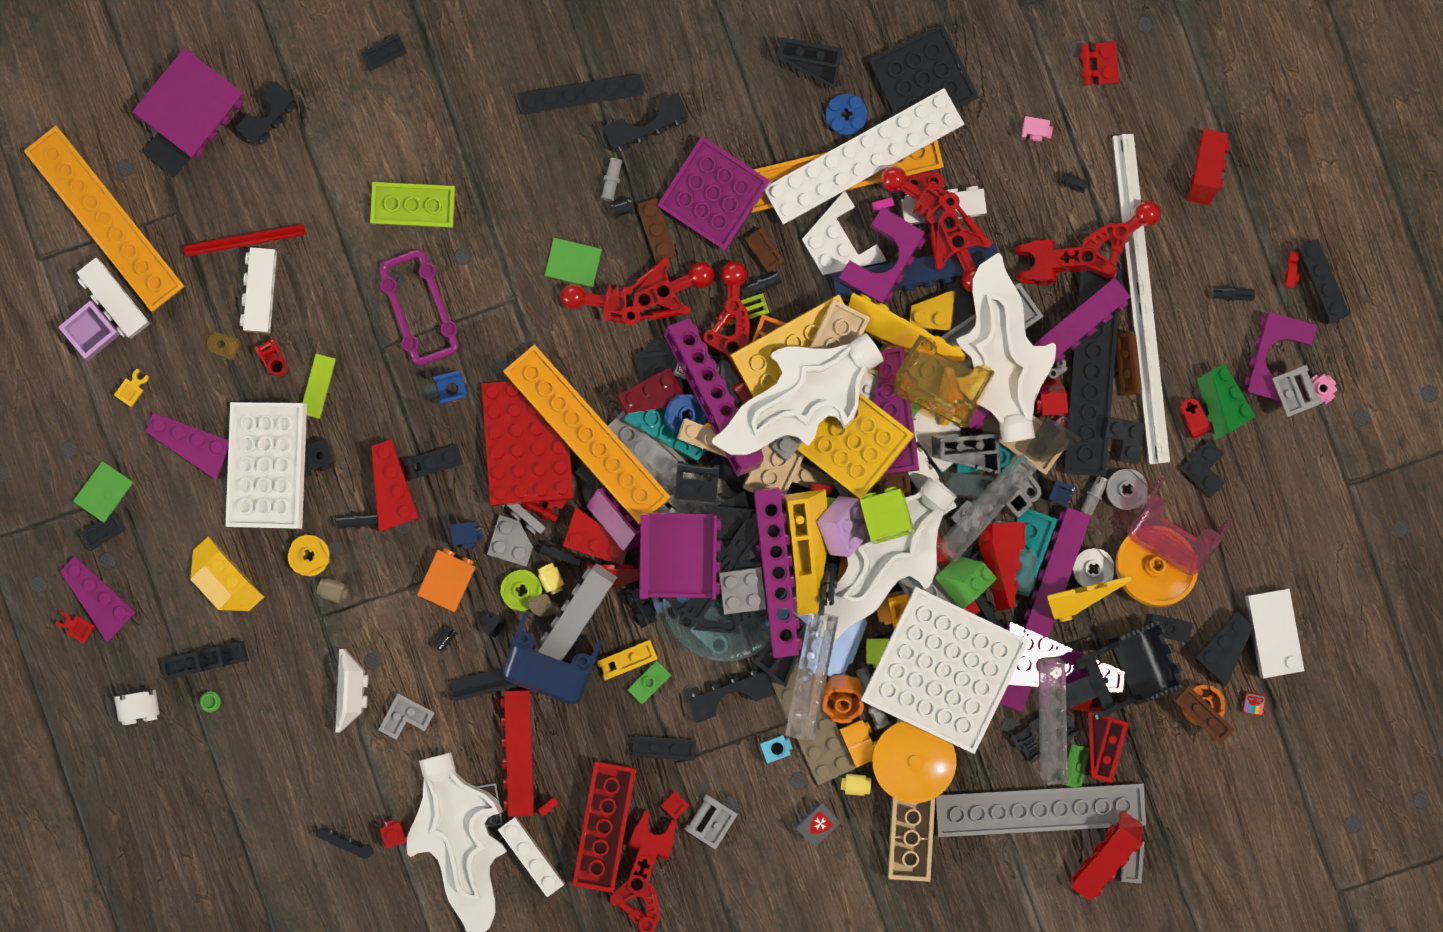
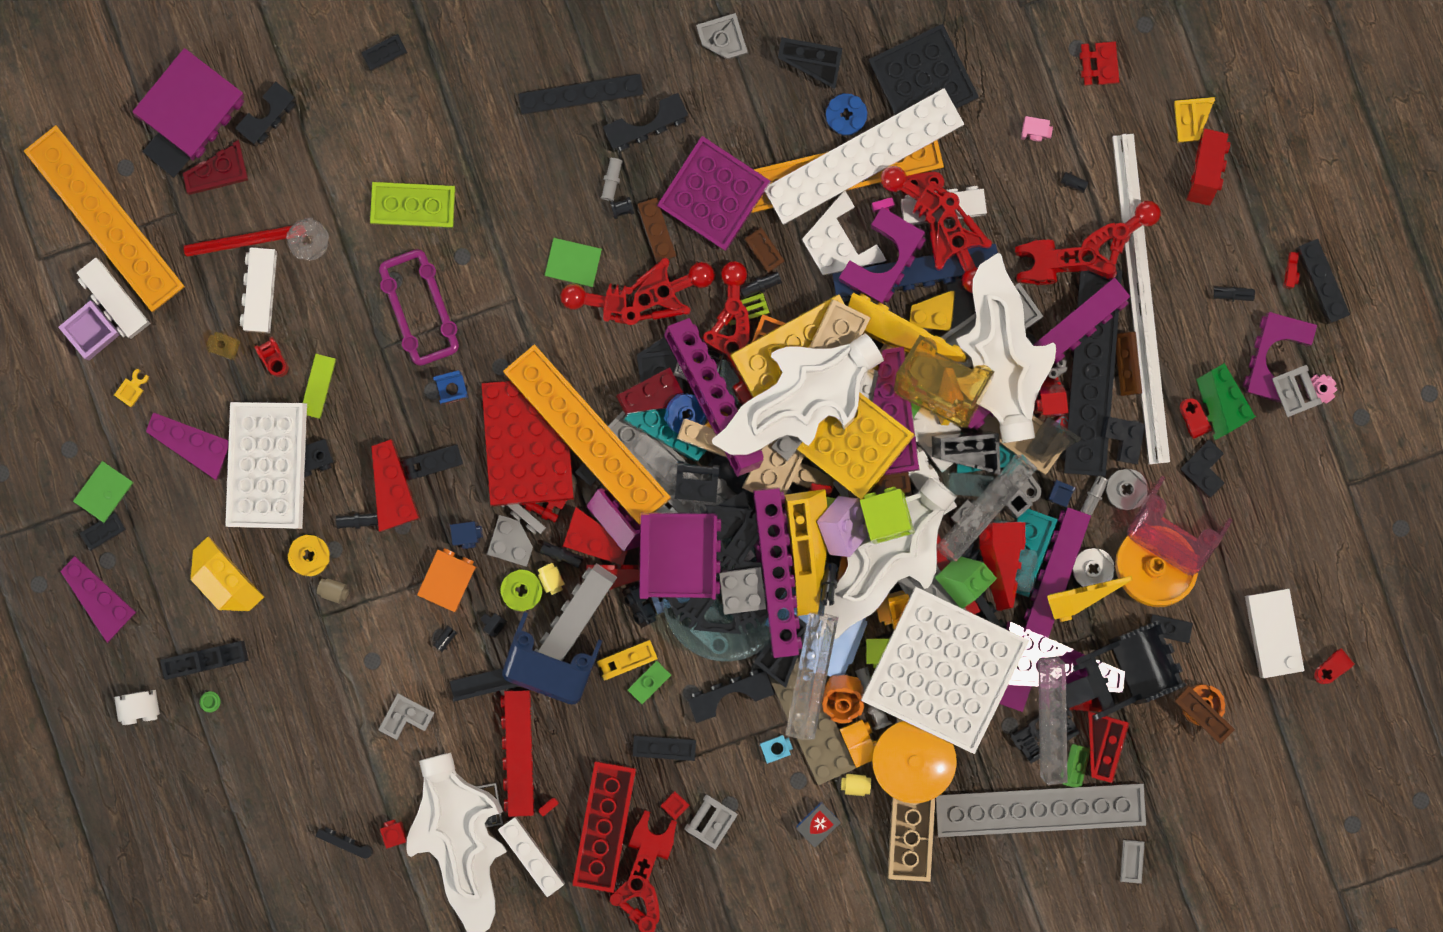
red plate [55,612,96,644] -> none
white wedge [335,649,369,733] -> none
dark tan piece [527,594,561,617] -> none
red wedge [1071,810,1142,901] -> none
black wedge [1193,612,1253,686] -> none
tile [1242,692,1266,716] -> none
none -> dark red wing [183,140,249,195]
none -> clear plate [286,218,329,260]
none -> light grey plate [696,13,748,59]
none -> yellow wing [1174,97,1215,143]
none -> red piece [1314,648,1355,684]

